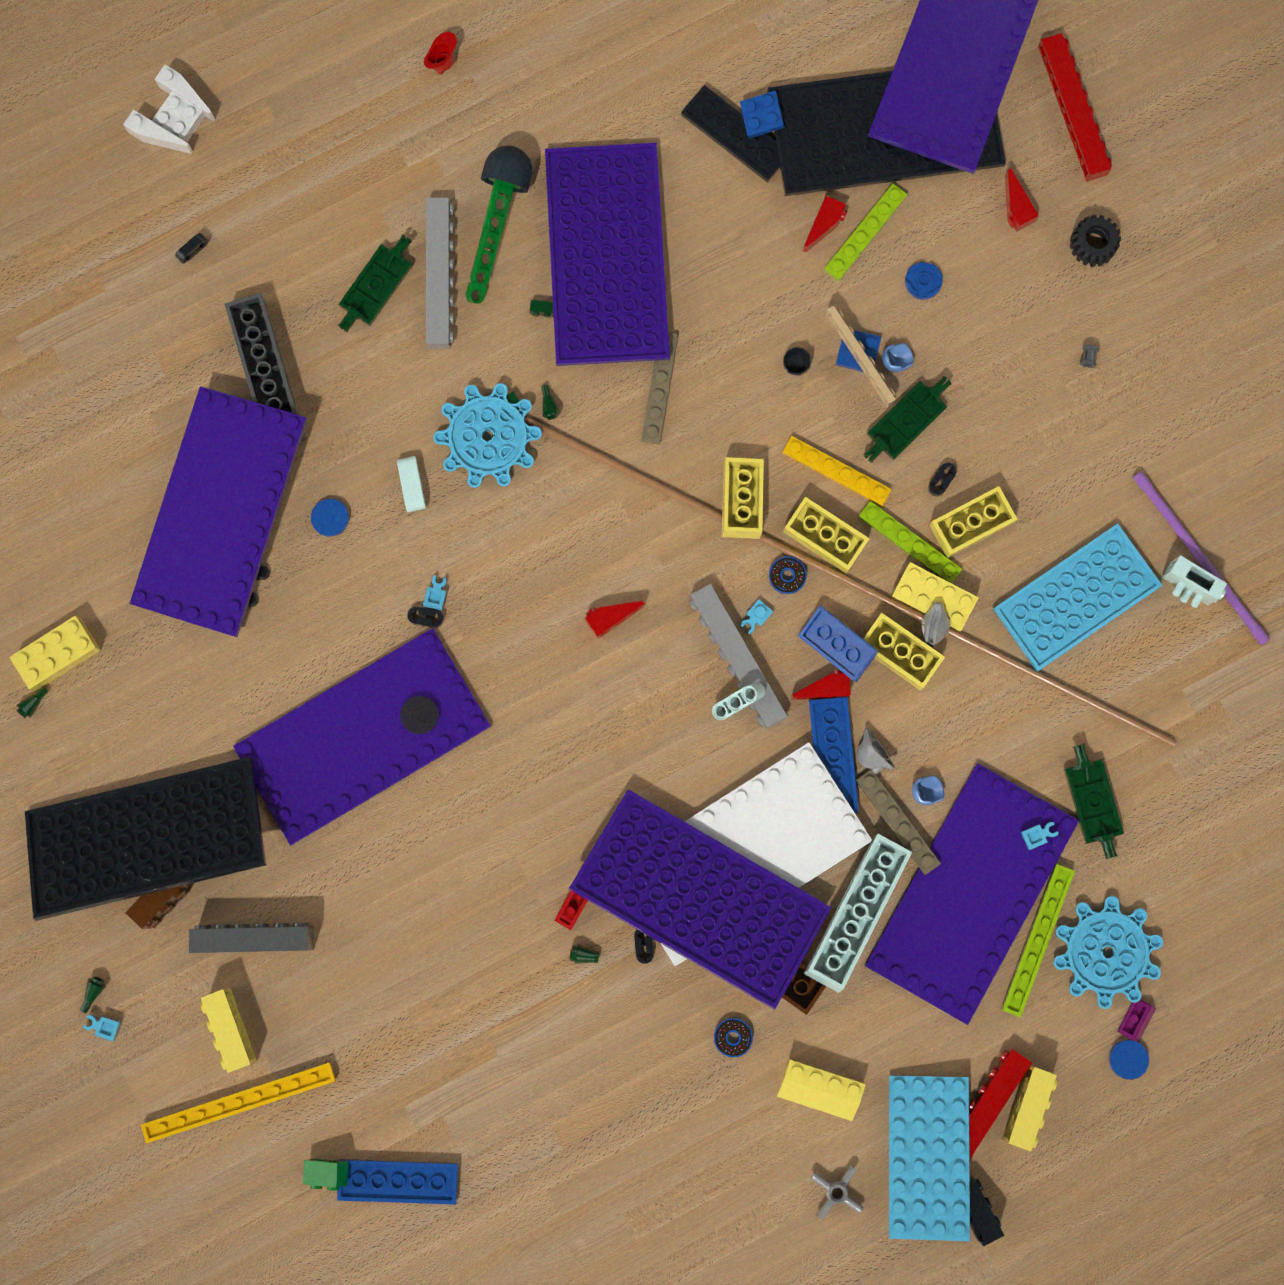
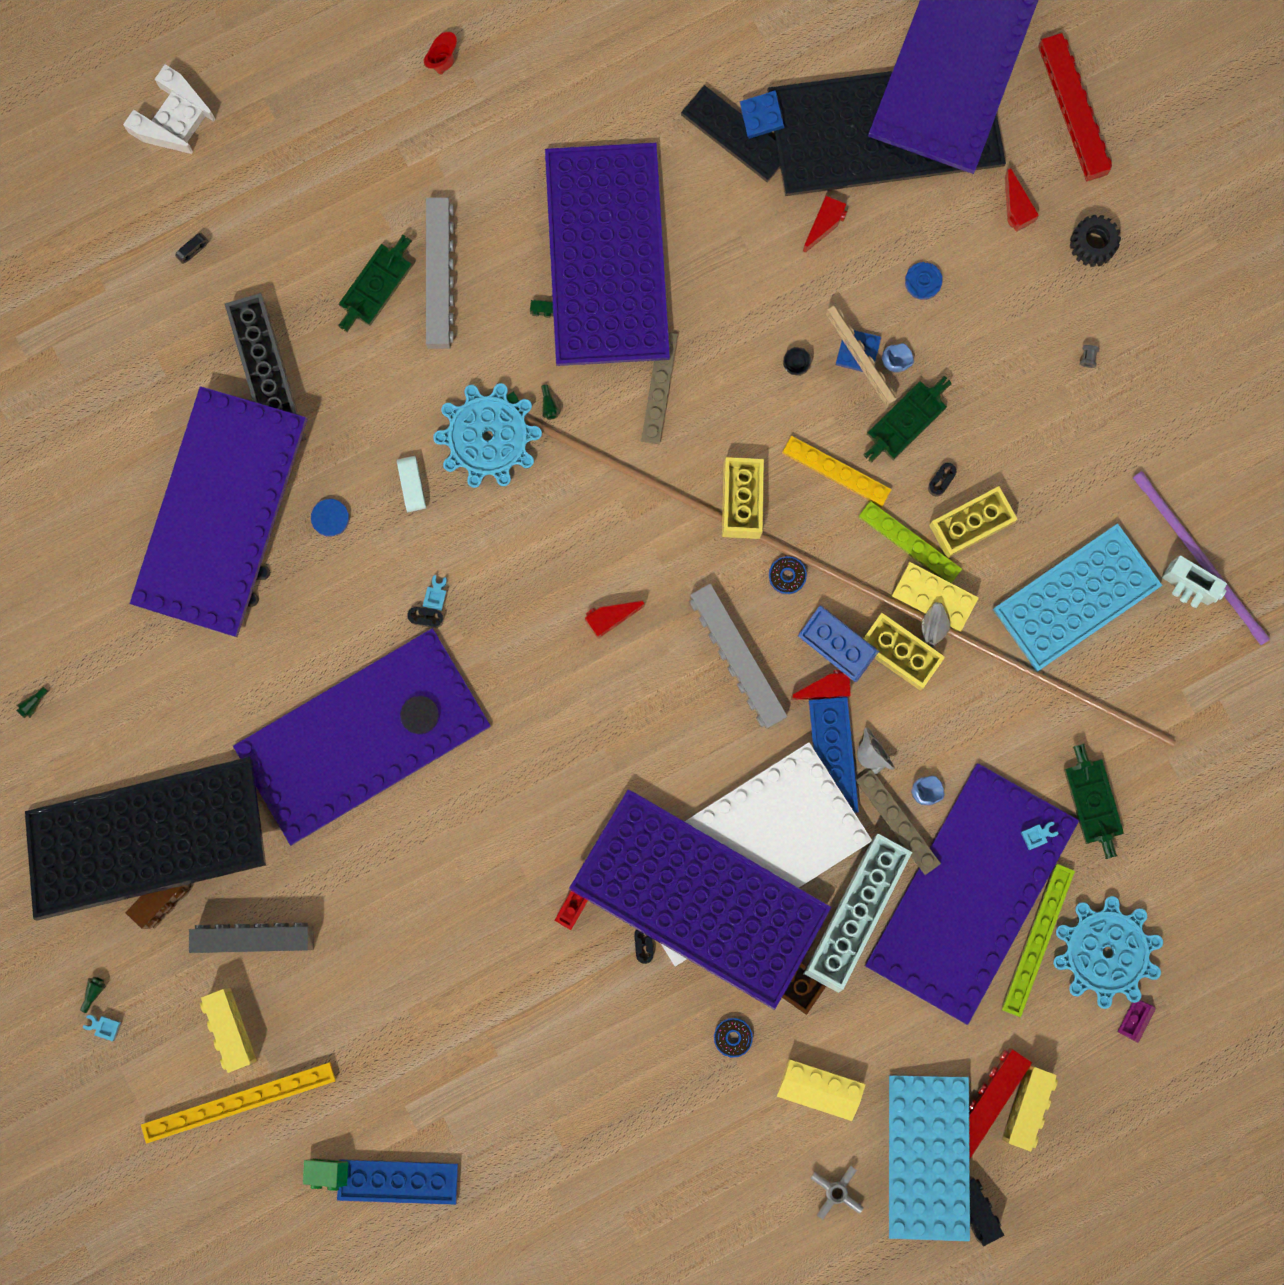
light yellow brick [9,616,101,692] -> none
piece [466,146,532,304] -> none
dark green cone [570,944,599,964] -> none
light aqua beam [712,682,765,720] -> none
medium azure plate [740,599,773,635] -> none
light yellow brick [783,497,870,574] -> none
lime plate [824,184,908,282] -> none
blue tile [1109,1040,1149,1080] -> none

